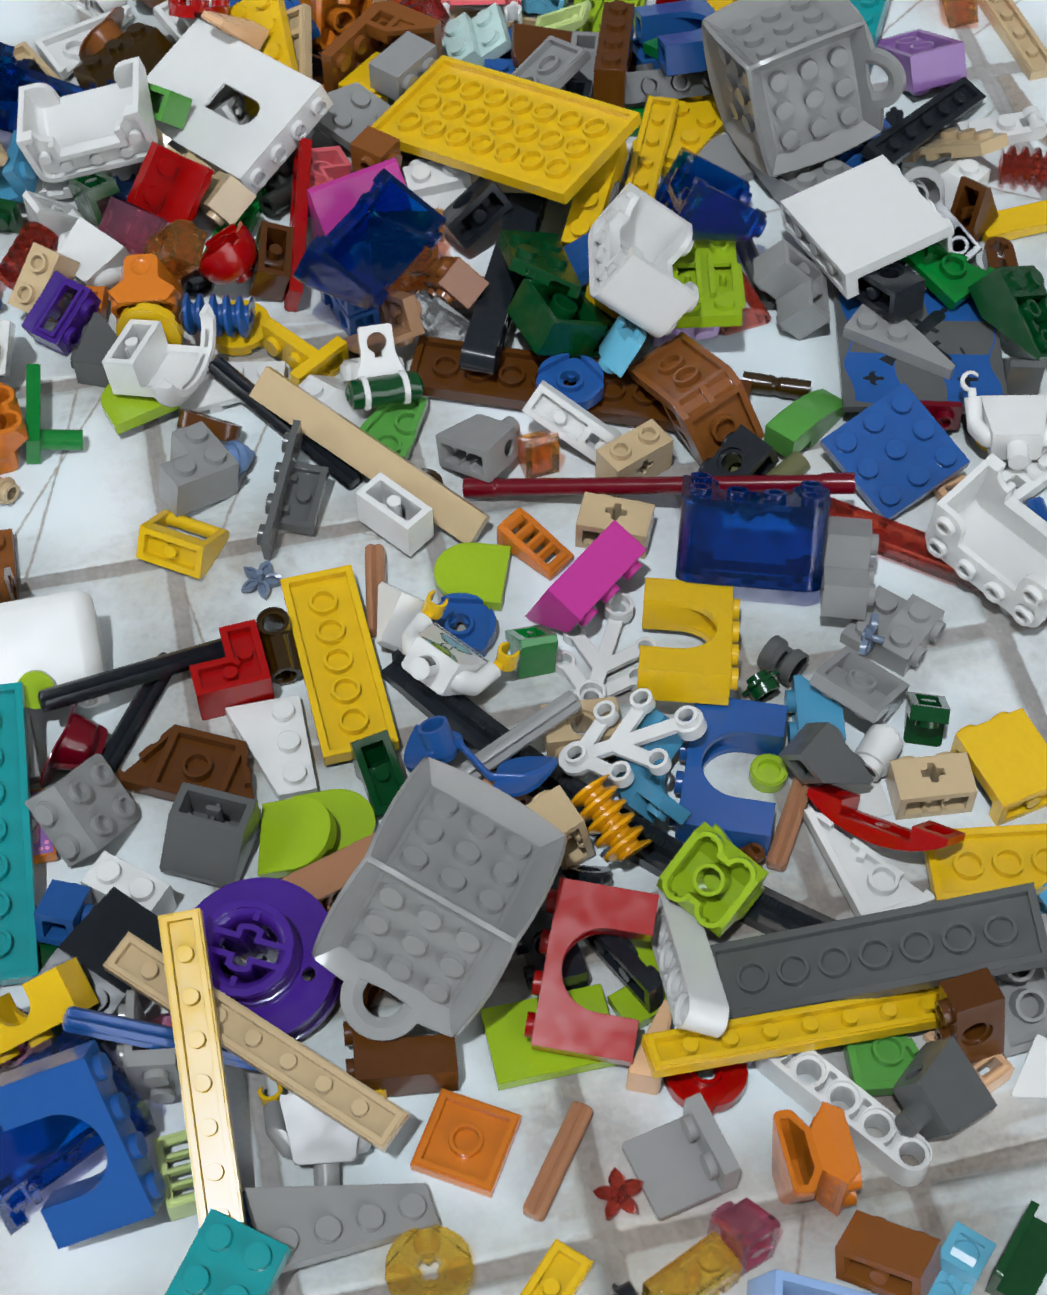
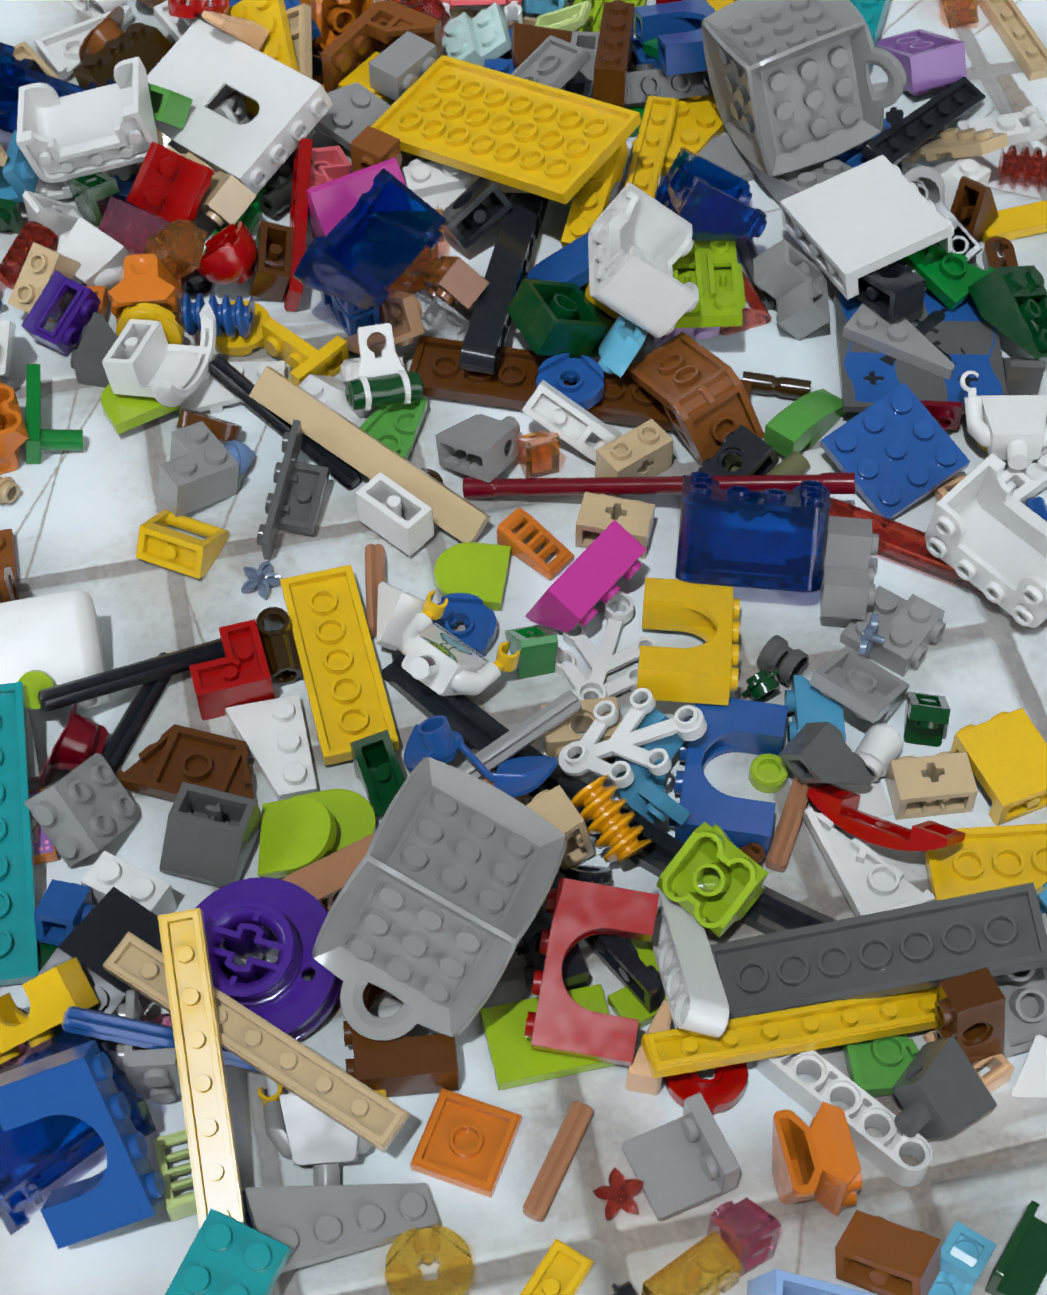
dark green wing [498,230,582,299] -> none

